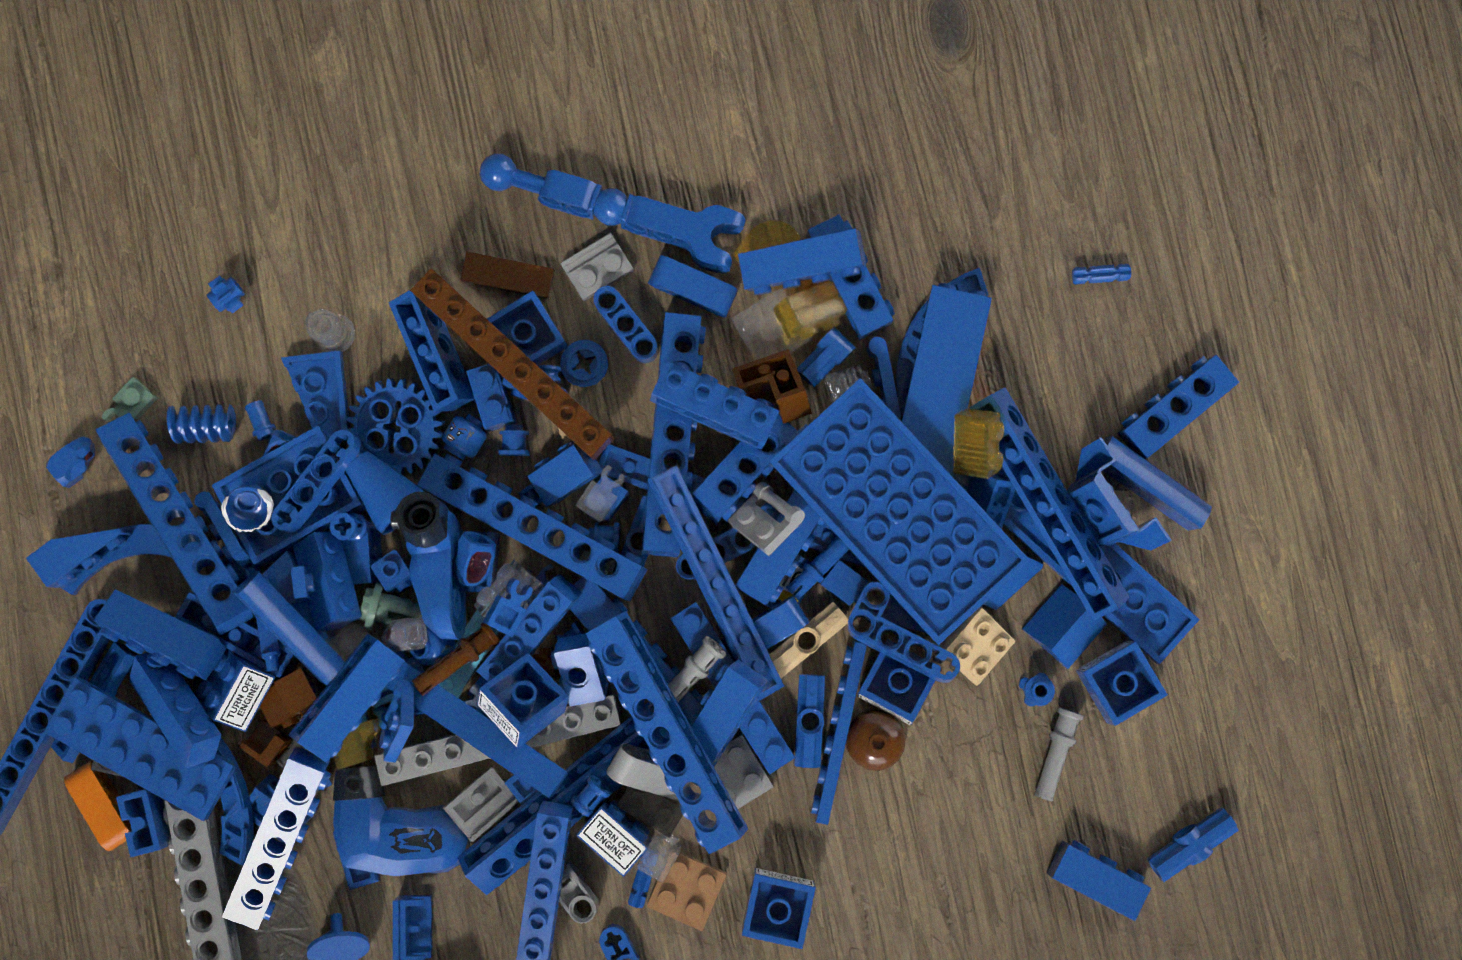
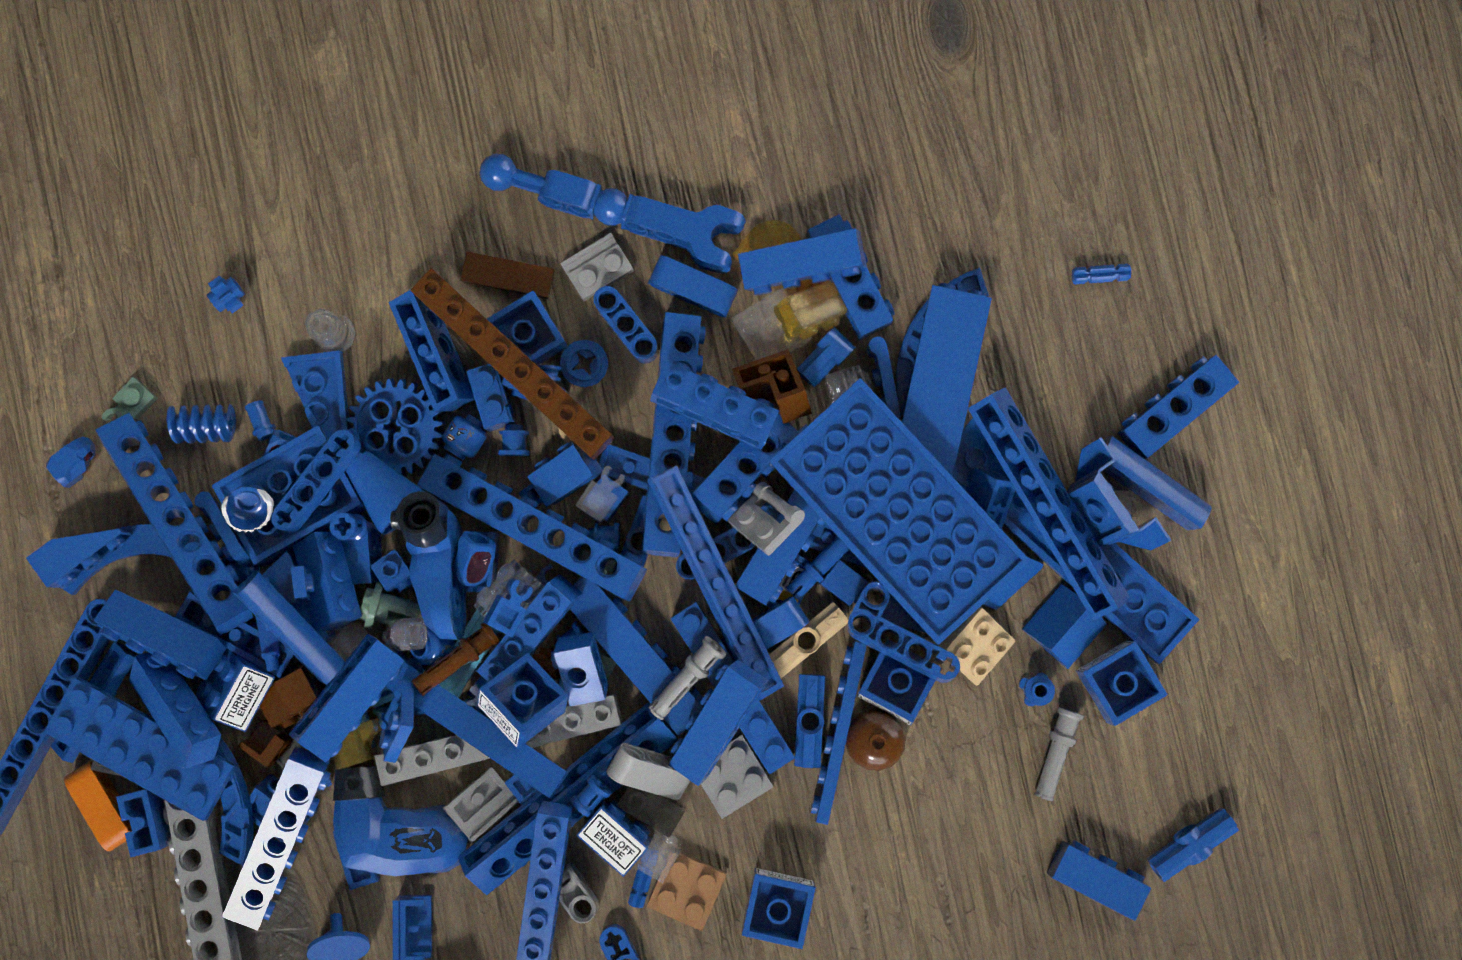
blue brick [585,611,748,854] -> none
clear yellow brick [953,408,1004,479] -> none

